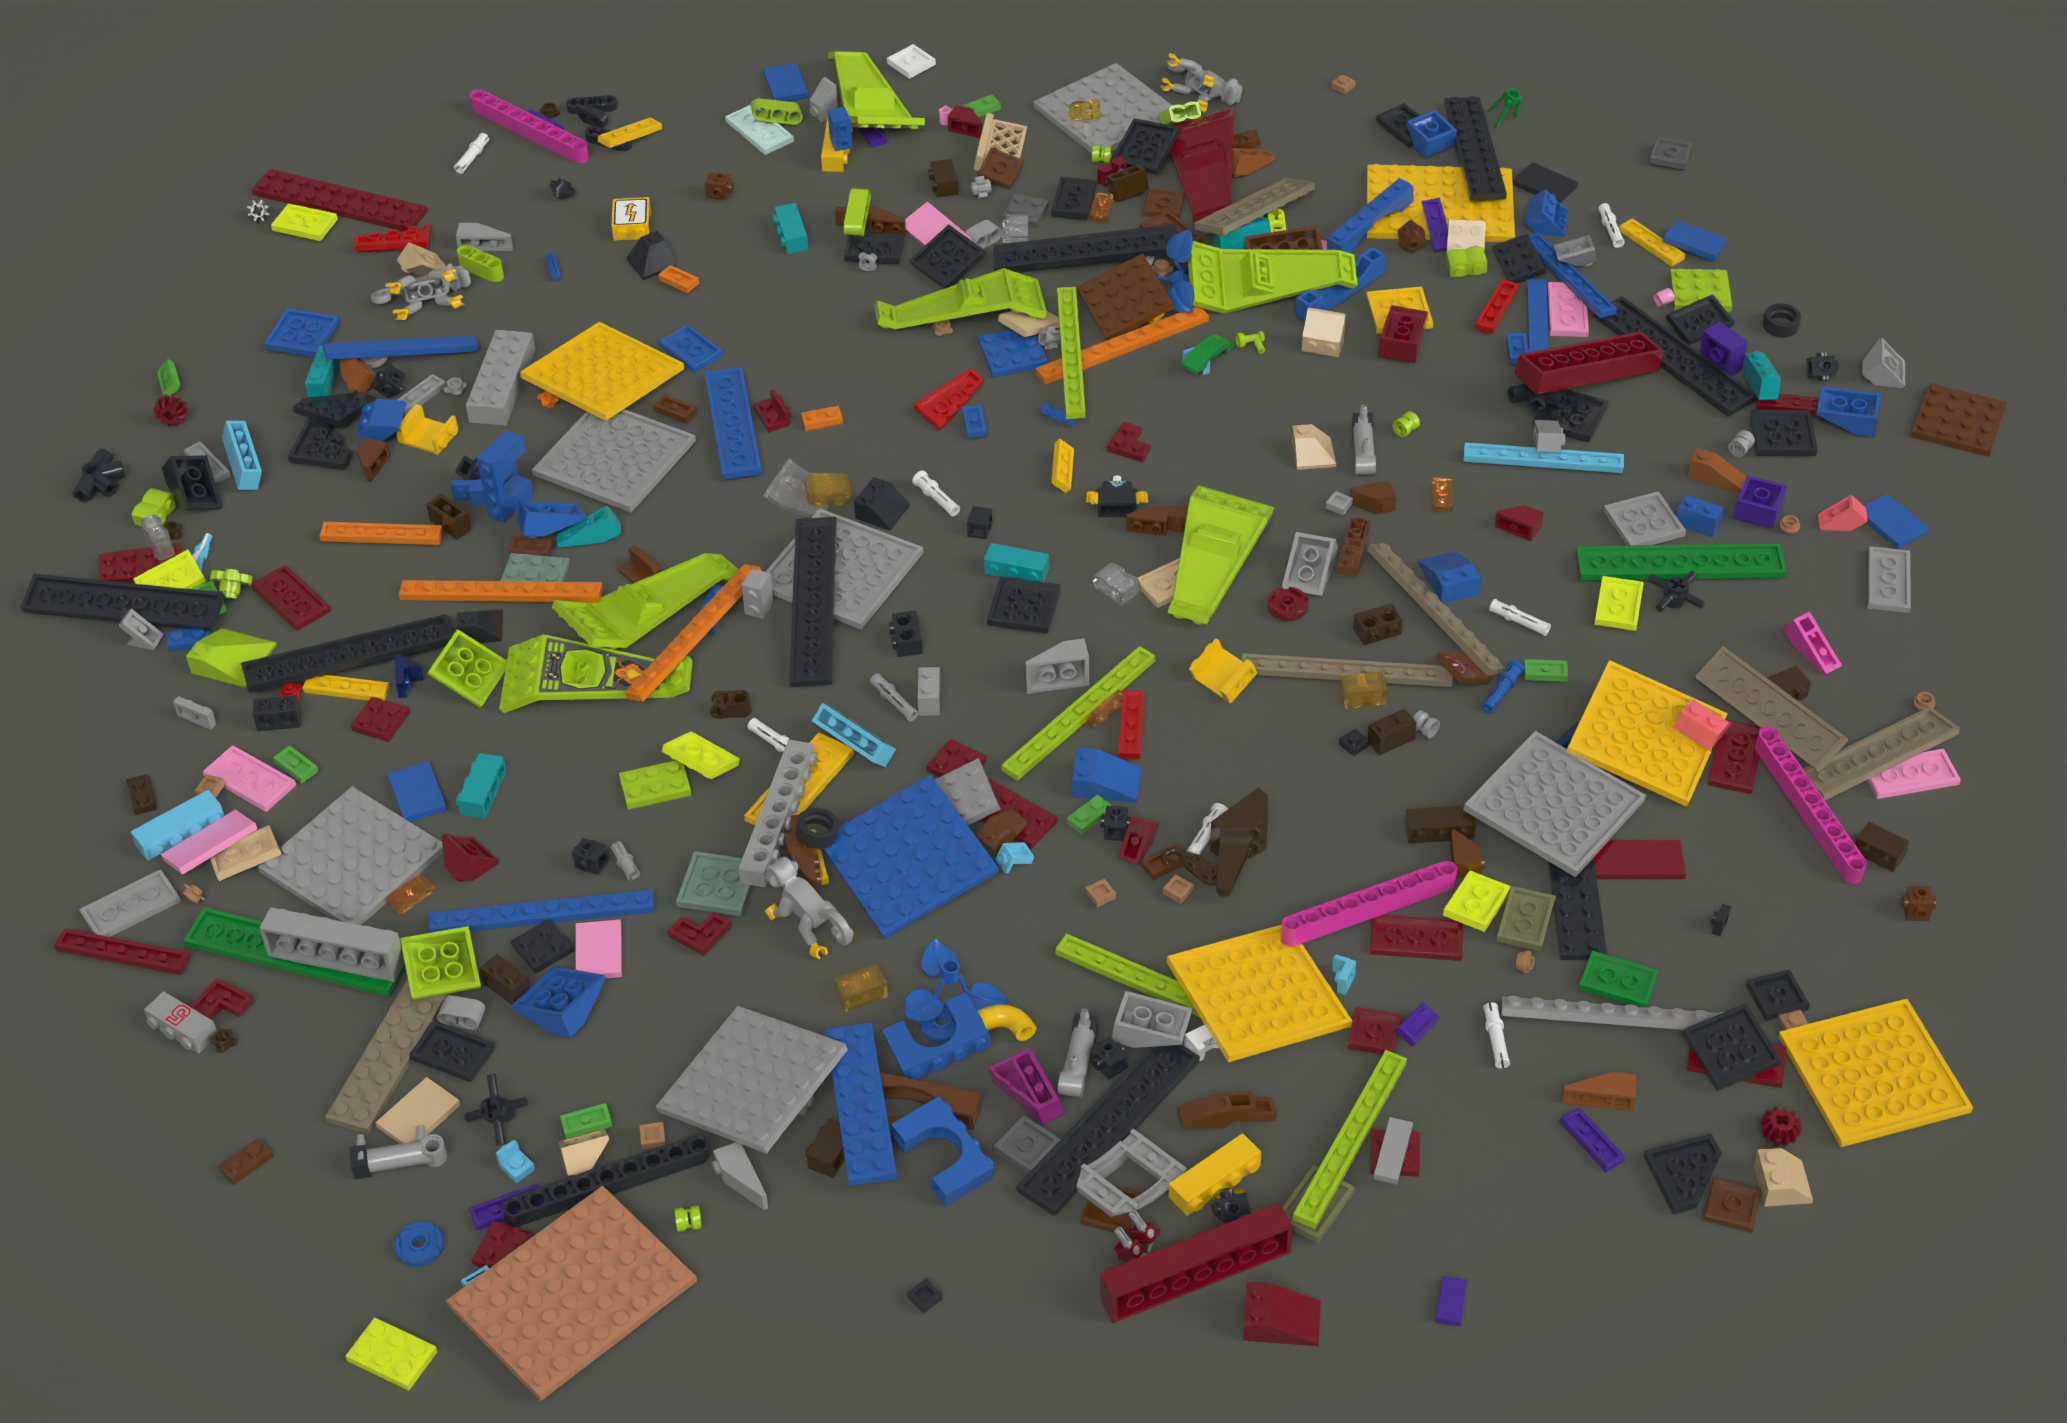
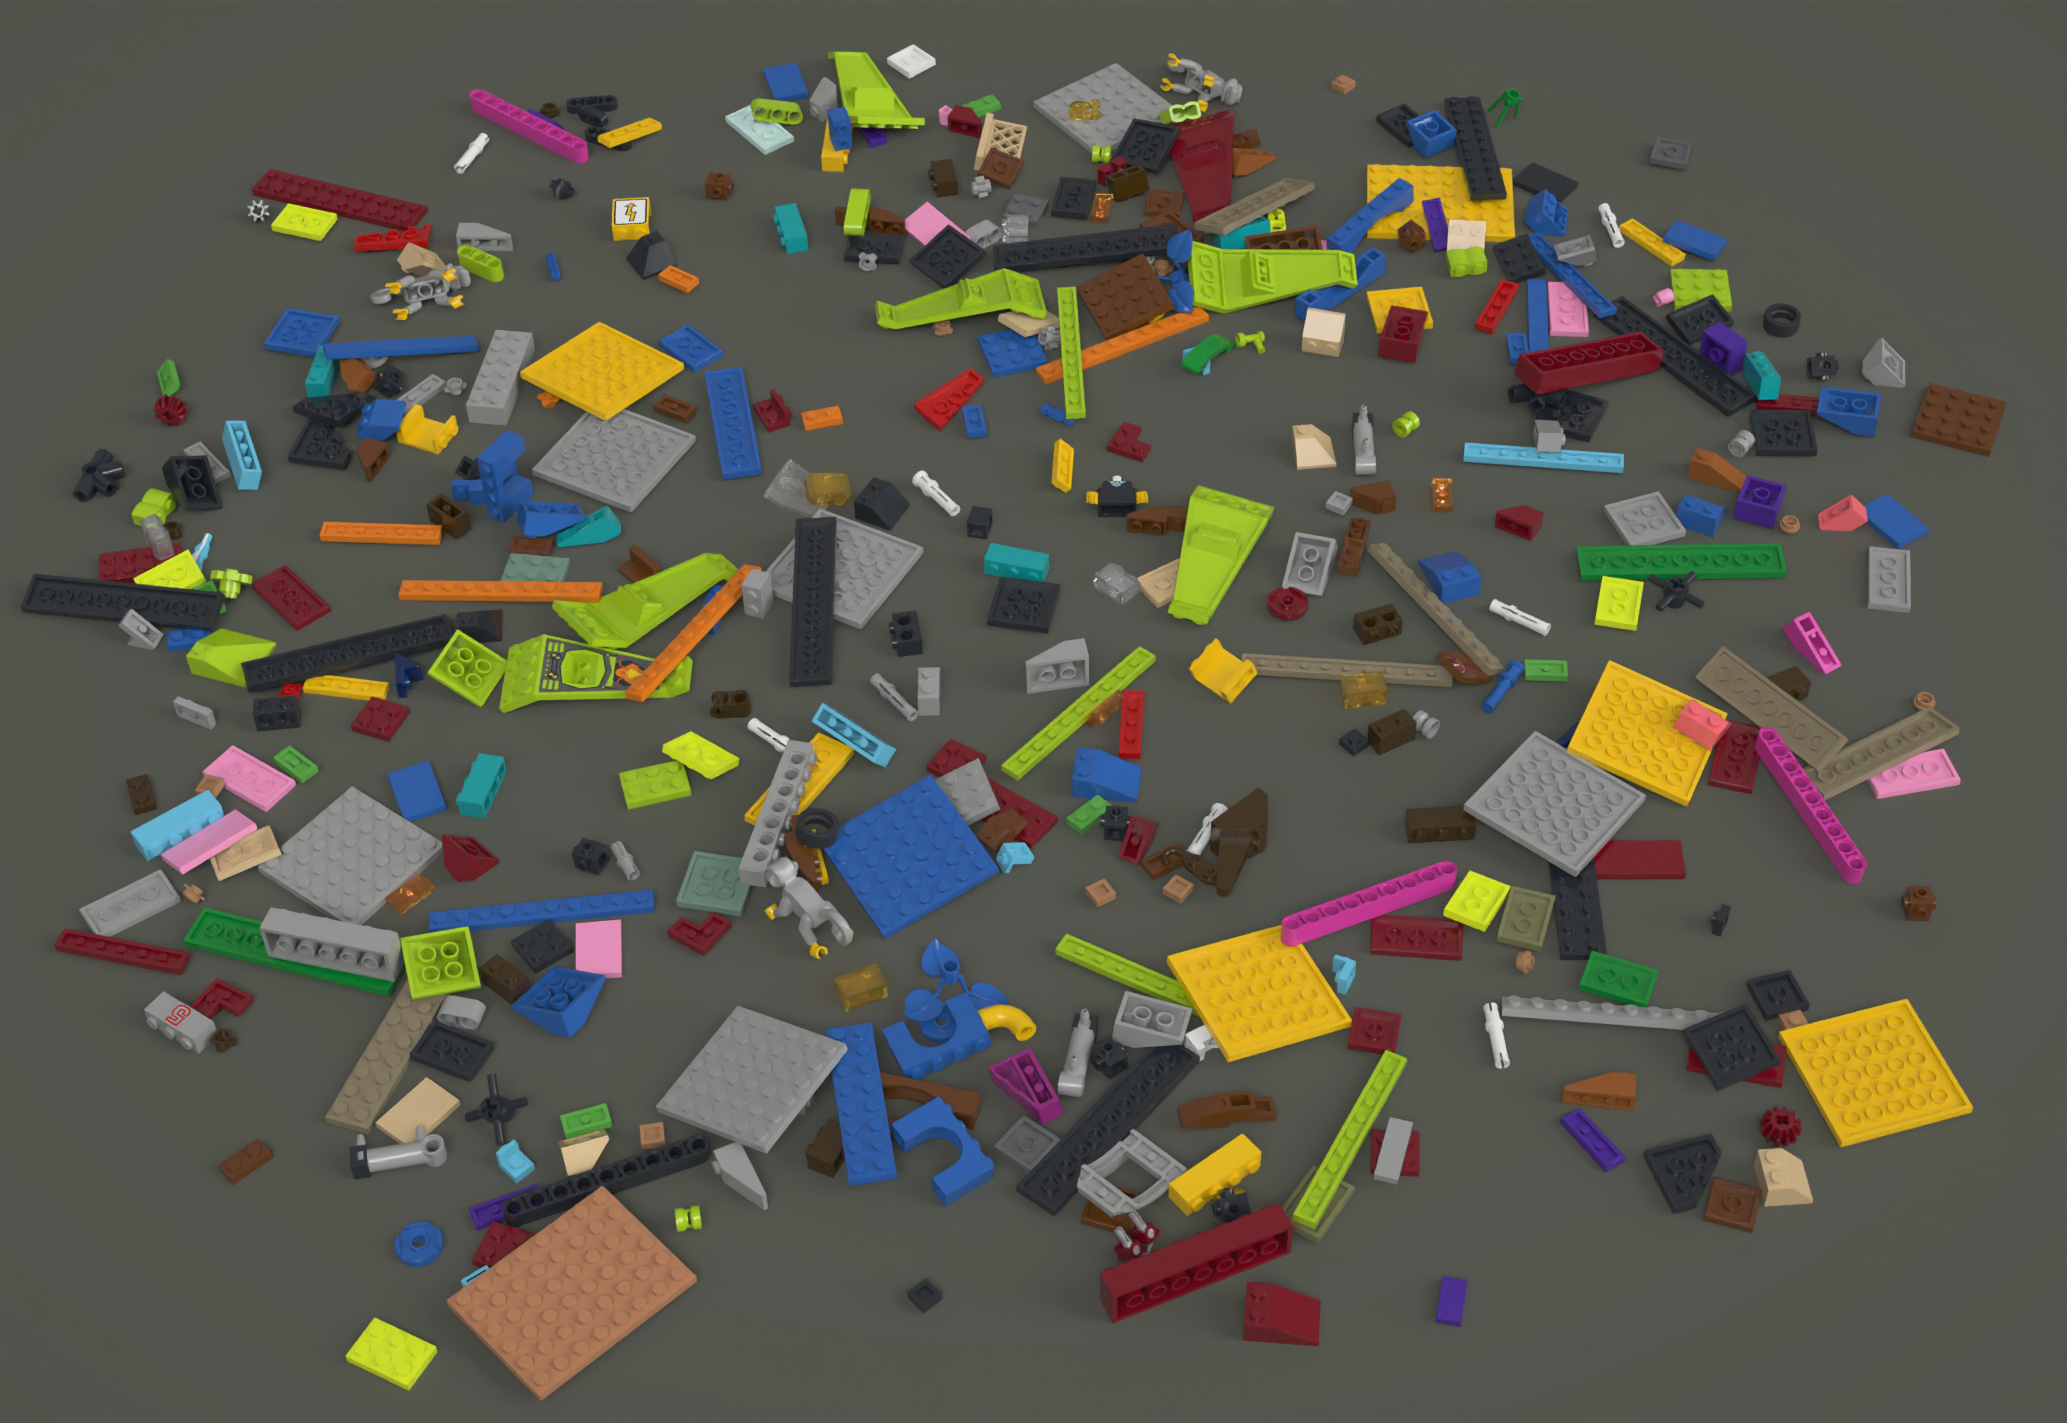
dark purple tile [1395,1003,1440,1047] -> none
reddish brown slope [1450,830,1485,878] -> none
dark brown brick [1855,822,1910,872] -> none

